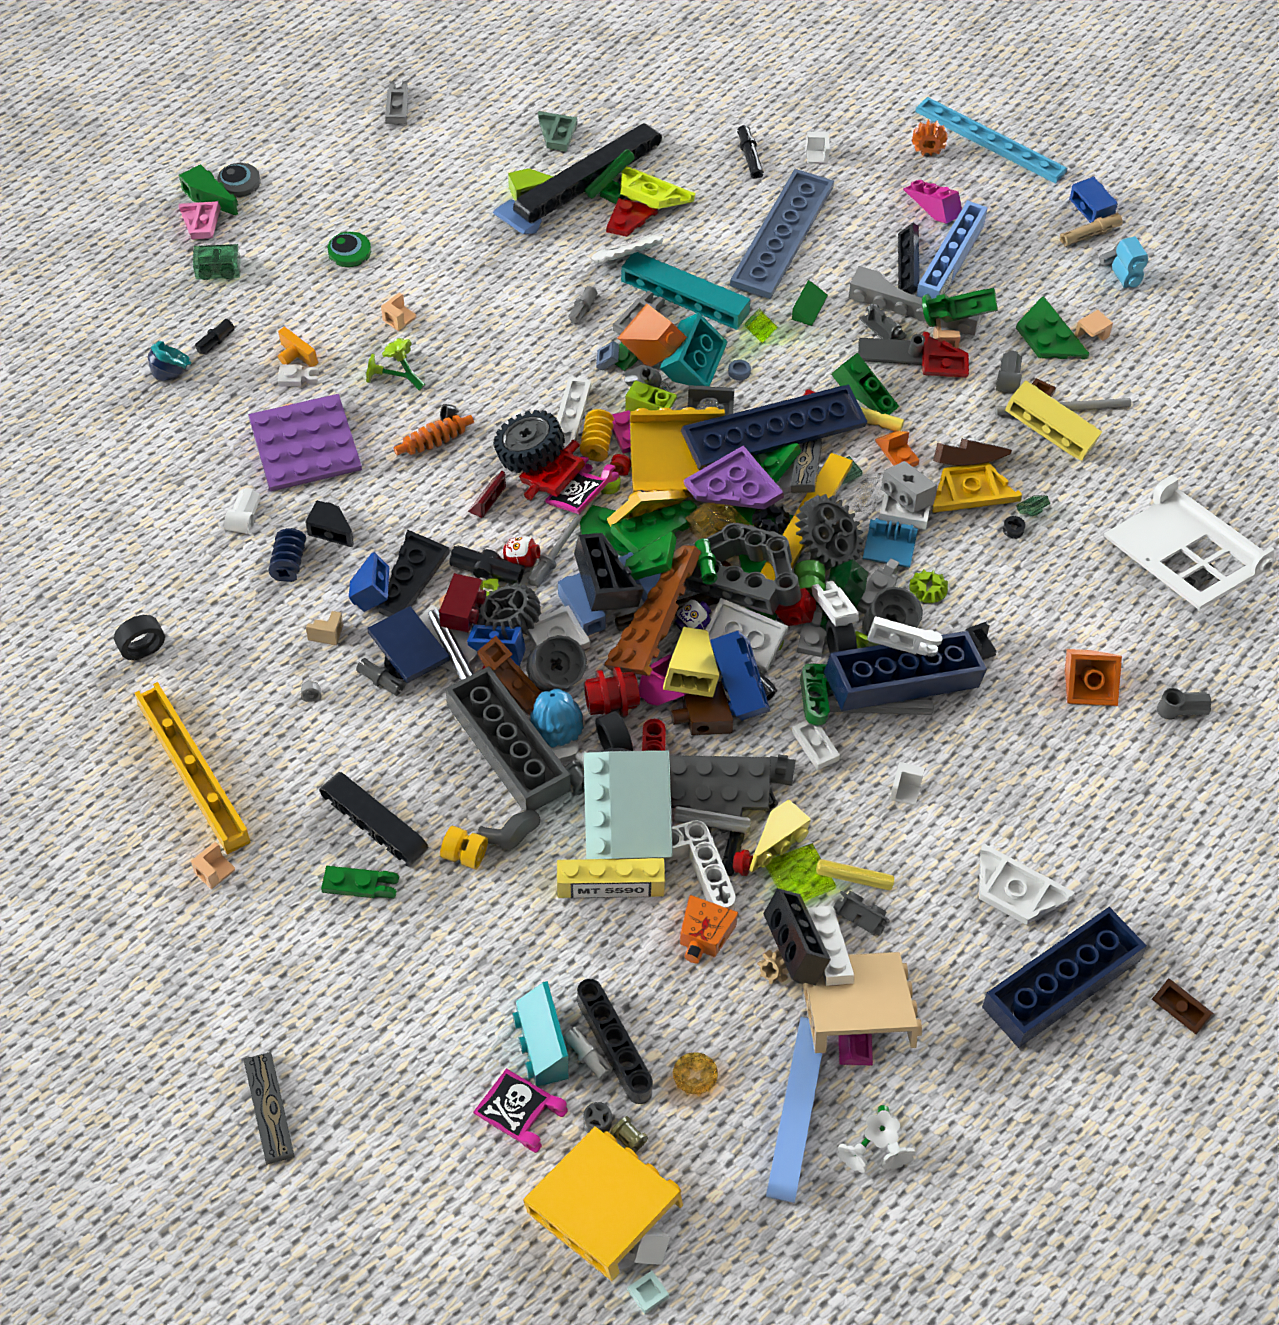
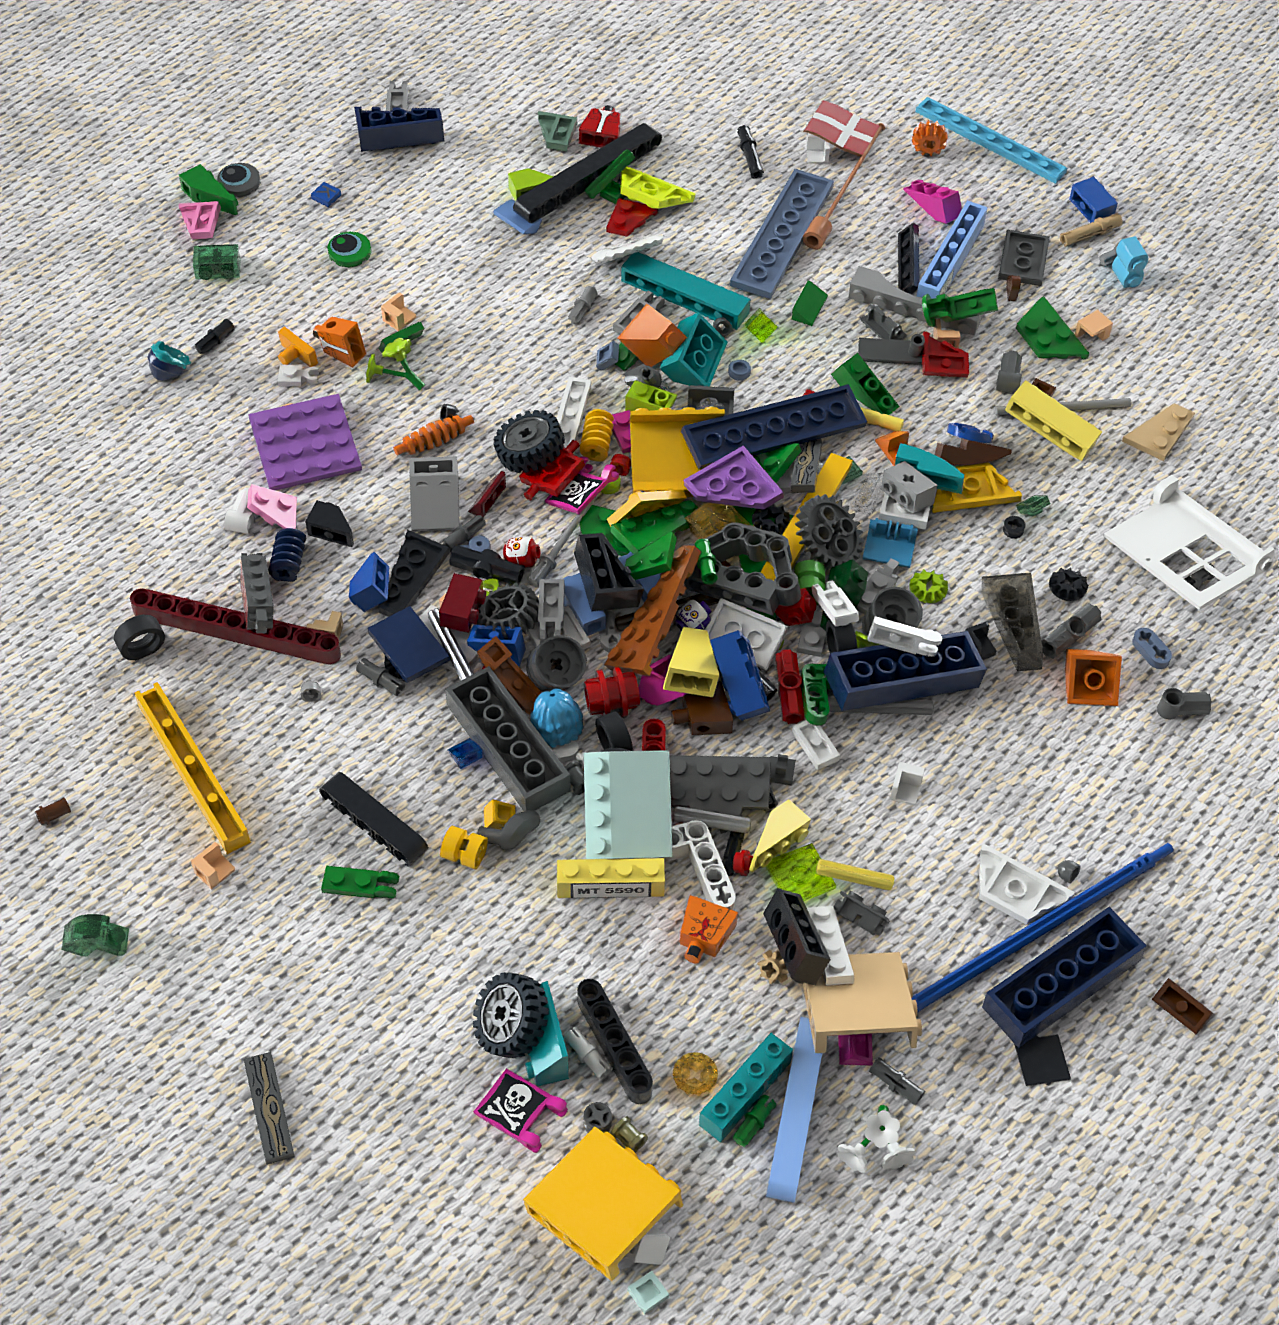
none -> reddish brown pin [35,798,71,825]
none -> clear green brick [61,914,129,956]
none -> dark red beam [130,588,341,665]
none -> dark grey hinge [240,553,274,633]
none -> bright pink wing [247,484,297,529]
none -> blue tile [311,182,341,207]
none -> orange torso [313,317,366,368]
none -> dark blue wedge [354,107,445,152]
none -> green tile [379,322,425,353]
none -> light grey slope [409,456,460,532]
none -> dark grey axle [442,515,486,552]
none -> clear blue slope [447,738,483,769]
none -> sand blue piece [460,535,491,552]
none -> black wheel [473,972,549,1058]
none -> yellow slope [484,799,516,829]
none -> light grey hinge [538,579,565,643]
none -> red torso [579,105,620,148]
none -> light grey bar [600,611,621,653]
none -> teal brick [699,1033,793,1143]
none -> dark grey hinge [713,317,732,337]
none -> green axle [733,1095,777,1147]
none -> red piece [775,649,804,724]
none -> flag [803,100,885,250]
none -> dark grey pin [869,1058,925,1105]
none -> blue axle [876,843,1174,1034]
none -> teal slope [895,443,964,494]
none -> blue tile [947,423,994,443]
none -> clear smoke wedge [982,573,1043,671]
none -> dark grey tile [998,229,1050,286]
none -> reddish brown tile [1006,275,1021,301]
none -> black piece [1014,1034,1071,1086]
none -> dark grey piece [1040,603,1102,659]
none -> black gear [1049,567,1089,601]
none -> dark grey hinge [1058,860,1081,884]
none -> tan wing [1122,403,1195,461]
none -> sand blue beam [1132,628,1172,669]

